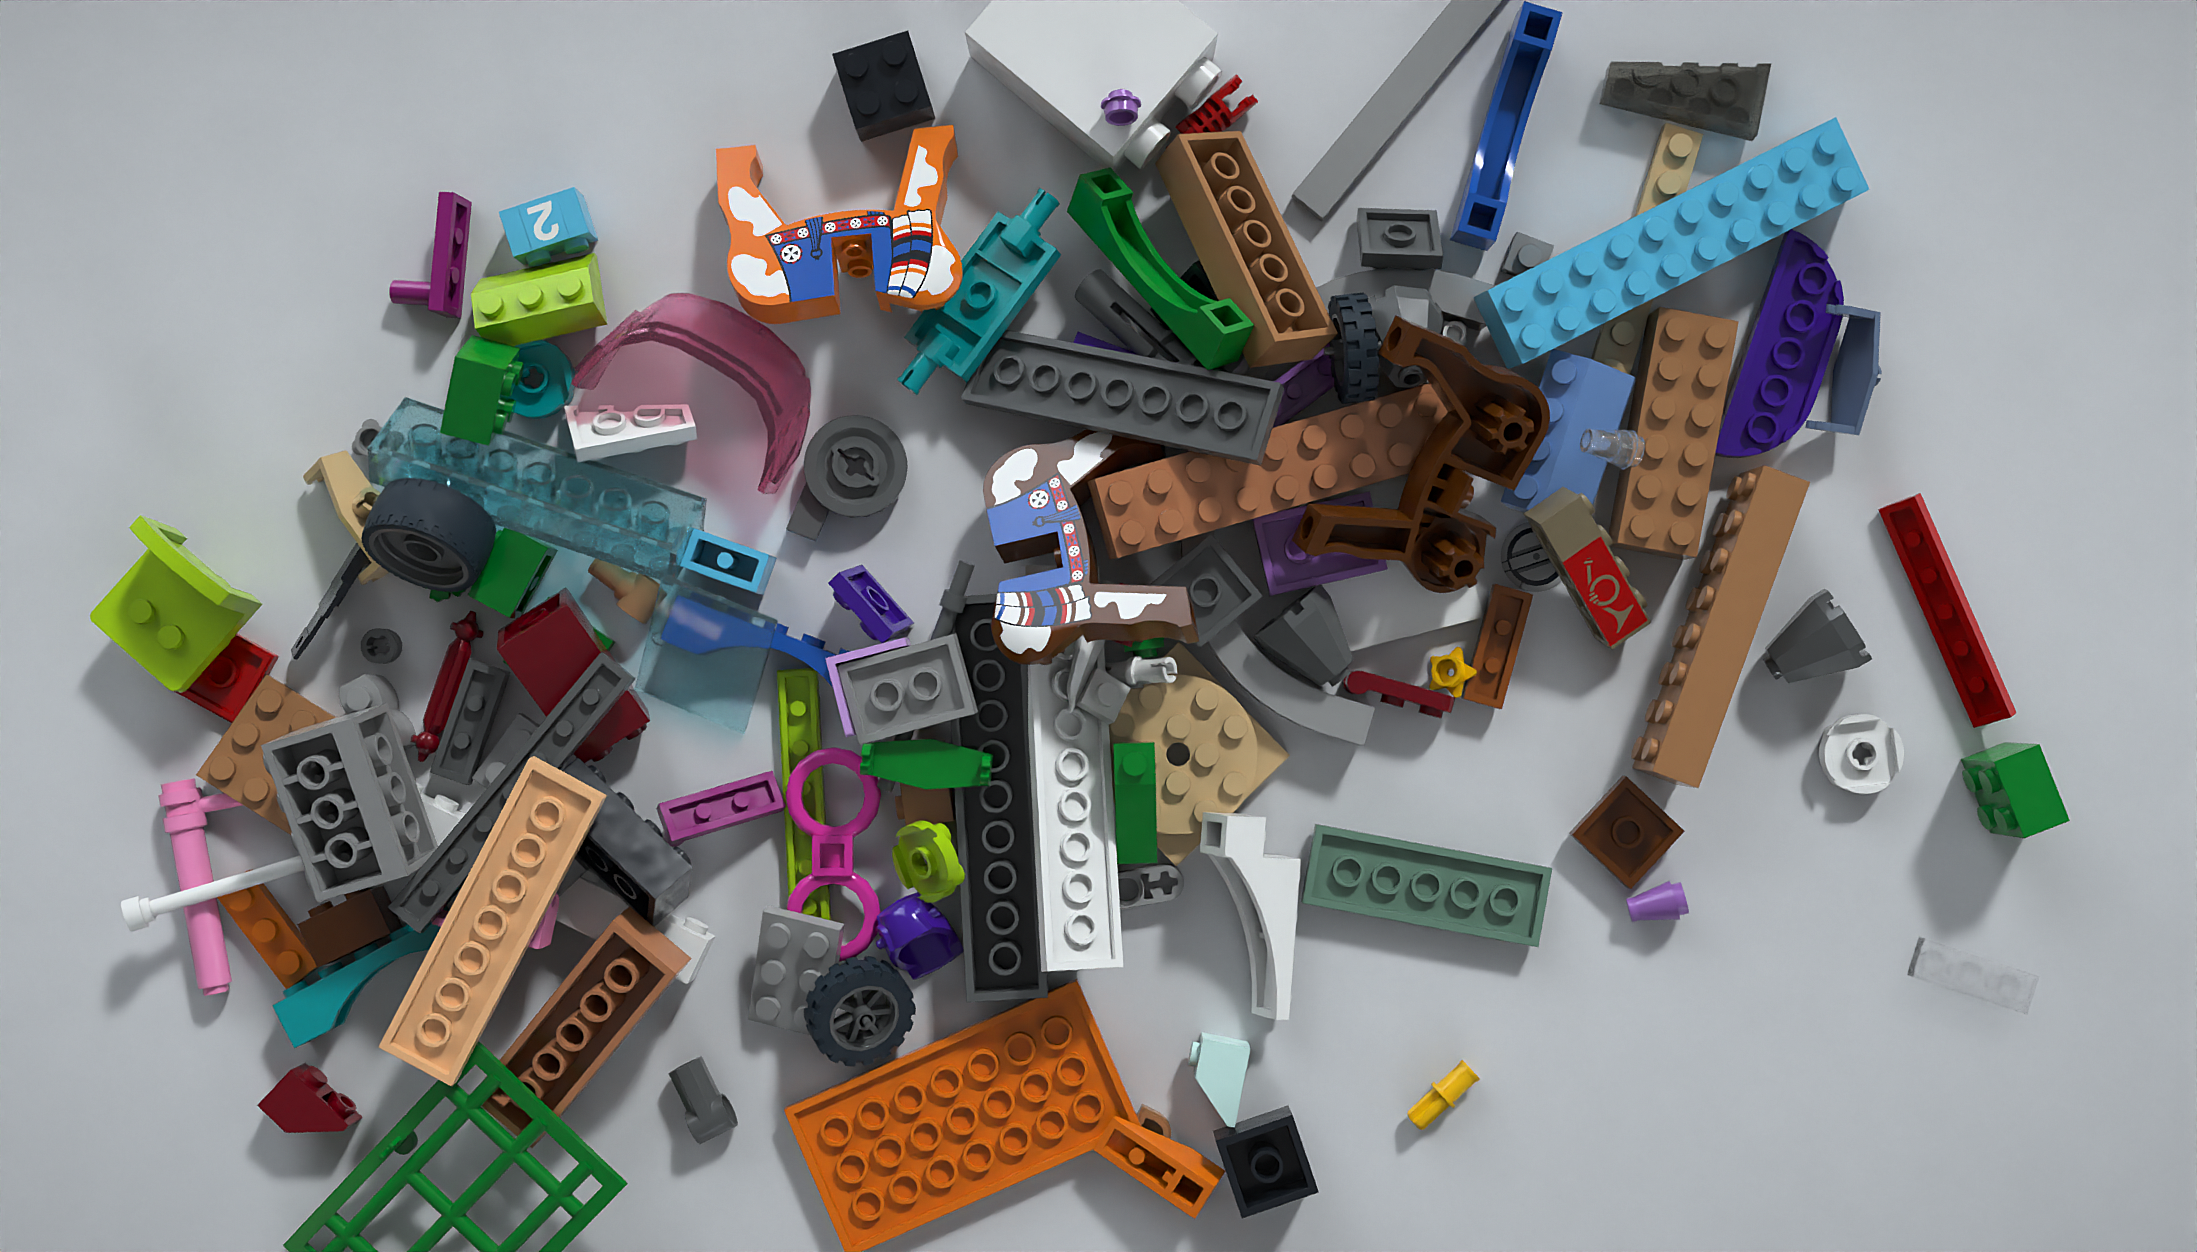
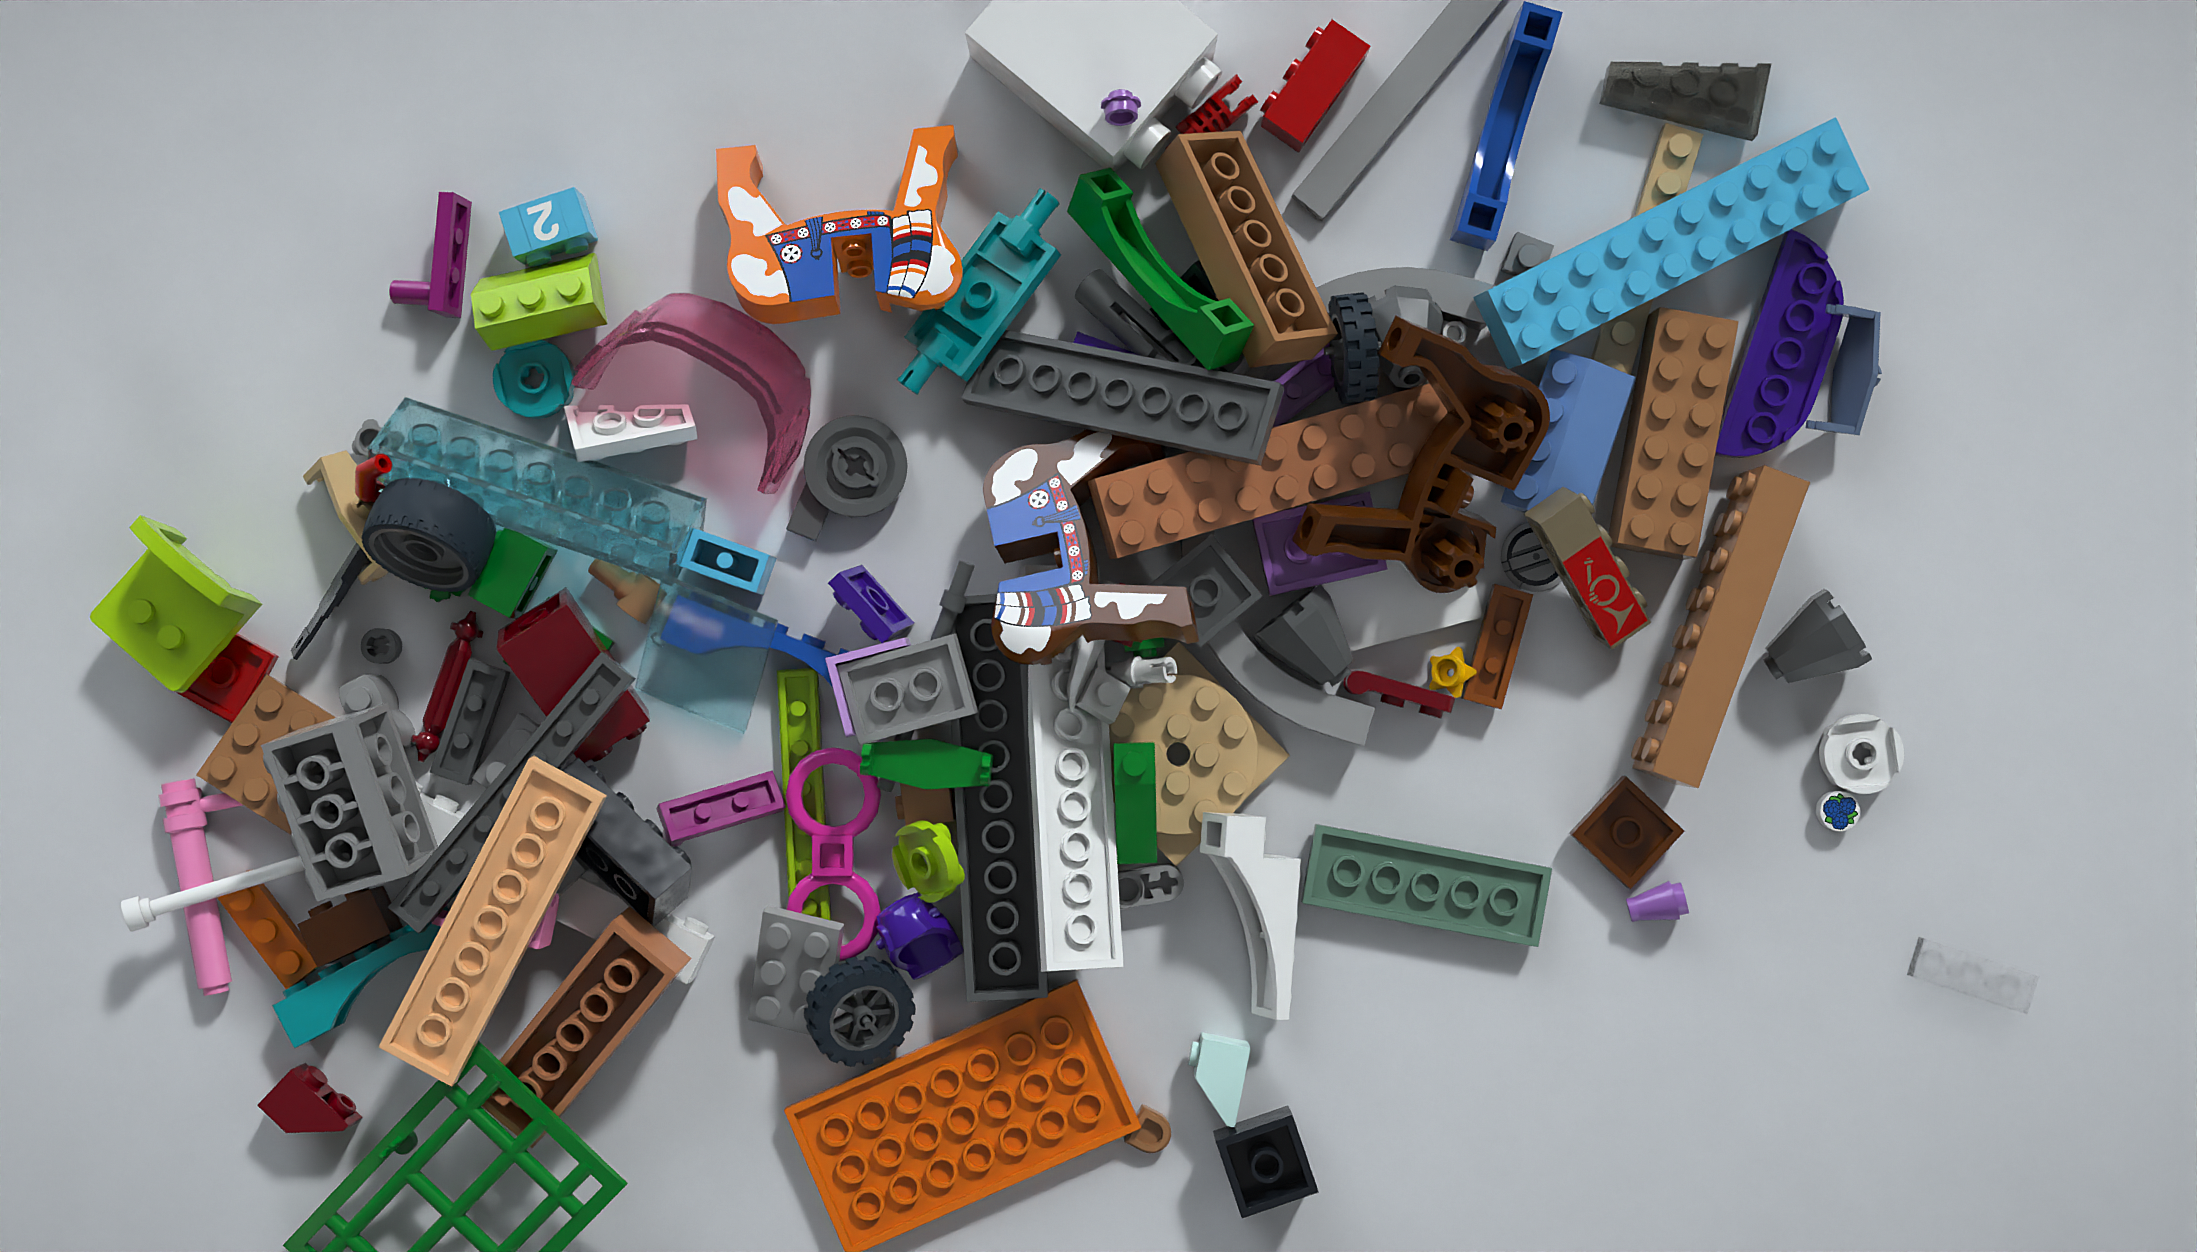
green brick [440,335,524,446] -> none
dark grey piece [668,1056,738,1144] -> none
black brick [832,30,935,142] -> none
orange slope [1094,1115,1226,1219] -> none
dark grey plate [1356,208,1443,271] -> none
yellow axle [1407,1060,1480,1130] -> none
clear cone [1580,428,1645,469] -> none
red plate [1878,493,2017,728] -> none
green brick [1961,742,2070,838] -> none
none -> red arm [355,454,392,503]
none -> red brick [1260,19,1371,153]
none -> tile [1816,791,1860,831]

